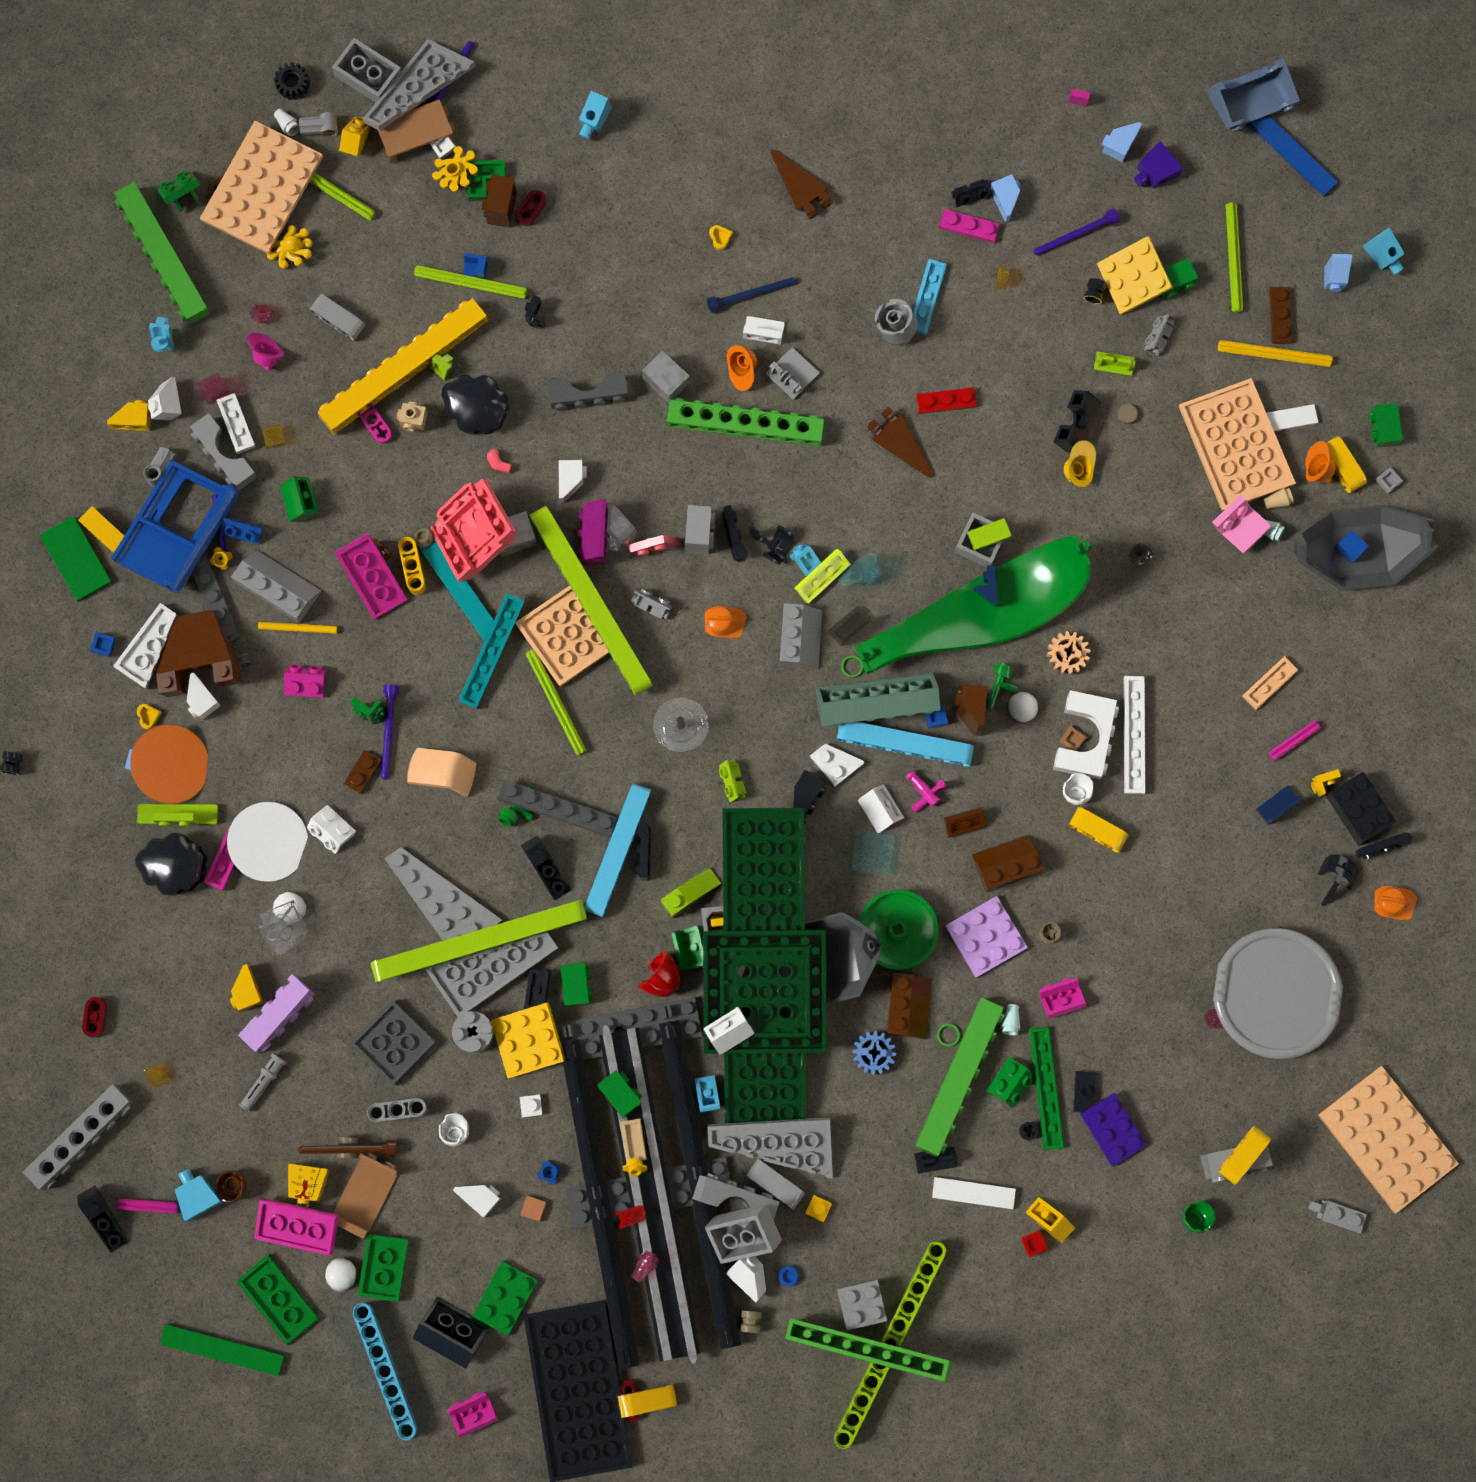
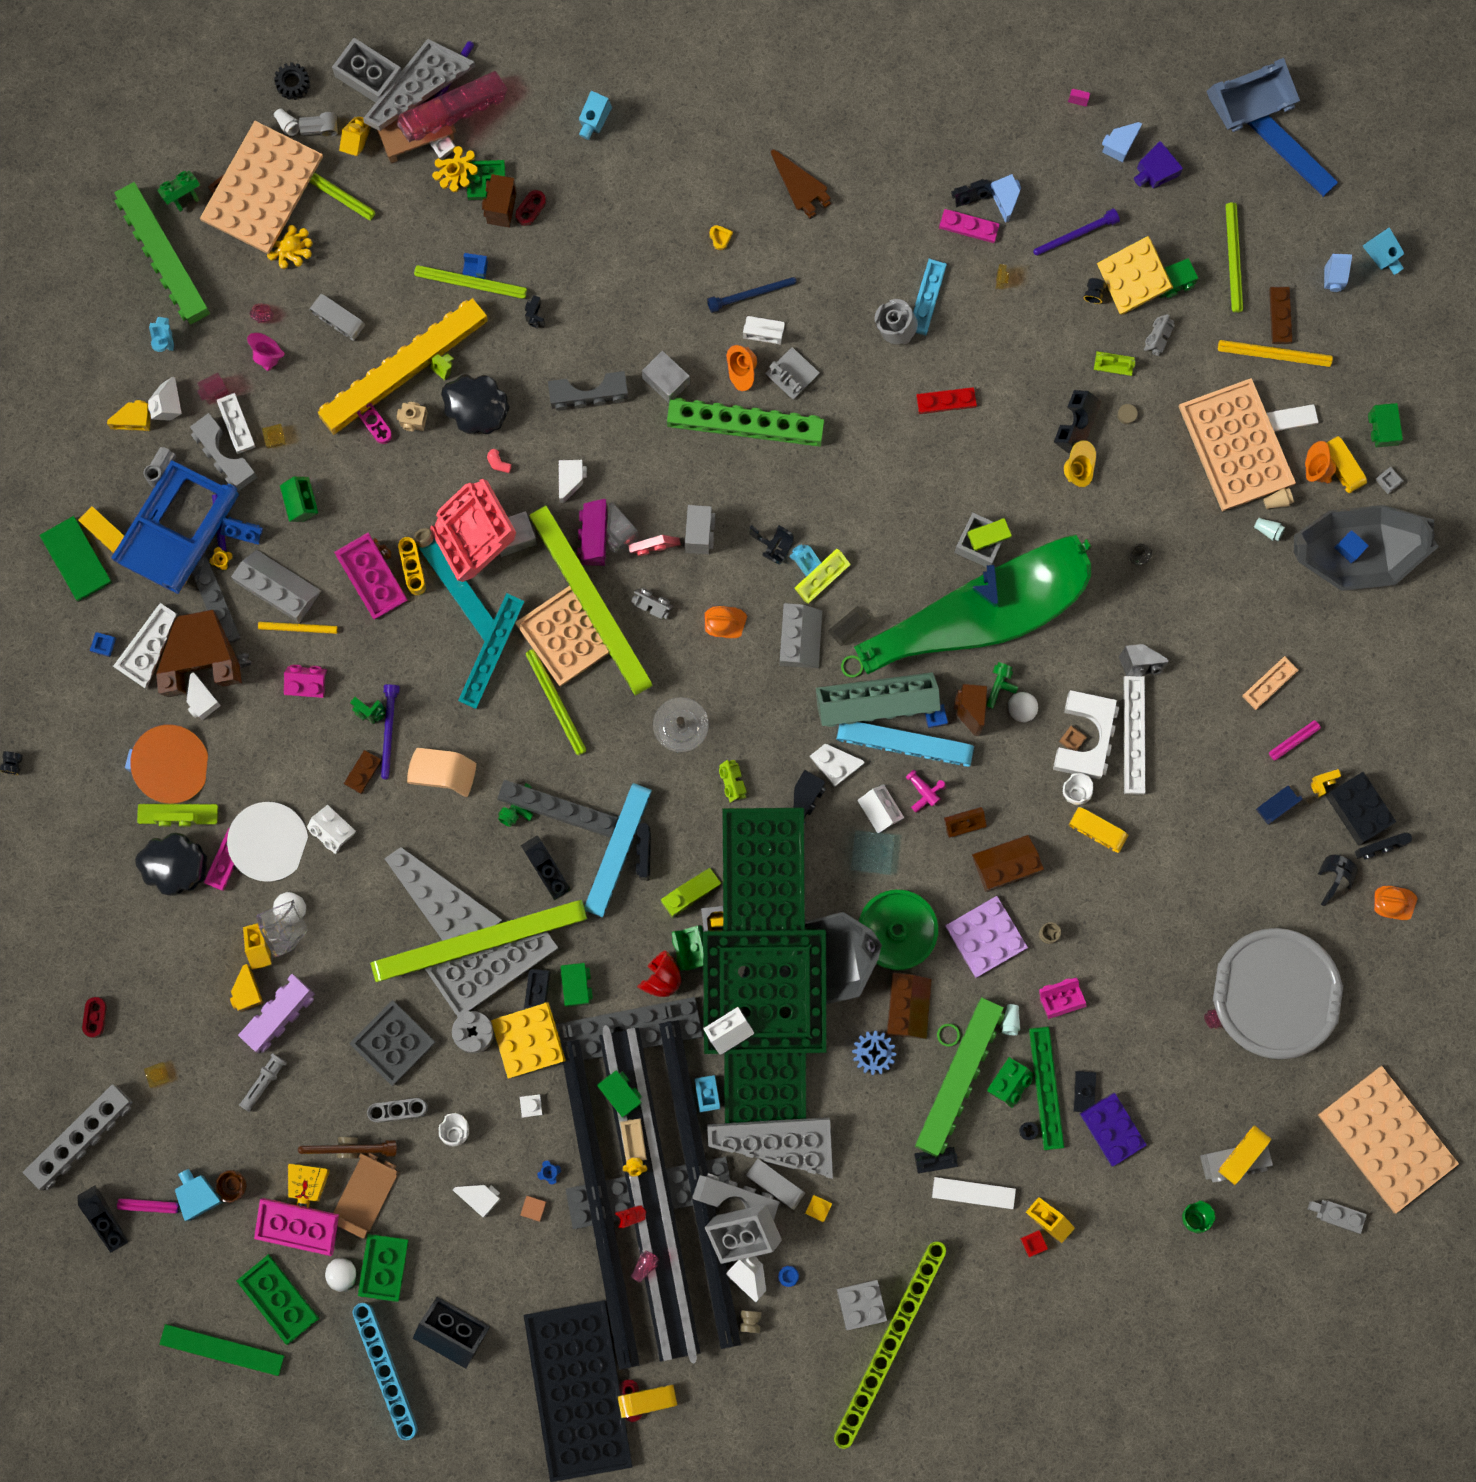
yellow tile [137,704,162,730] -> none
dark pink bracket [447,1392,498,1438] -> none
green plate [472,1261,538,1336] -> none
black hinge [722,505,746,562] -> none
bright green brick [785,1318,953,1383] -> none
clear light blue piece [838,553,883,586] -> none
reddish brown flag [867,407,933,478] -> none
light nougat gear [1047,631,1090,675] -> none
bright pink bracket [1212,494,1271,554] -> none
none -> yellow slope [243,922,271,970]
none -> clear pink brick [397,71,508,142]
none -> flat silver slope [1119,644,1168,677]

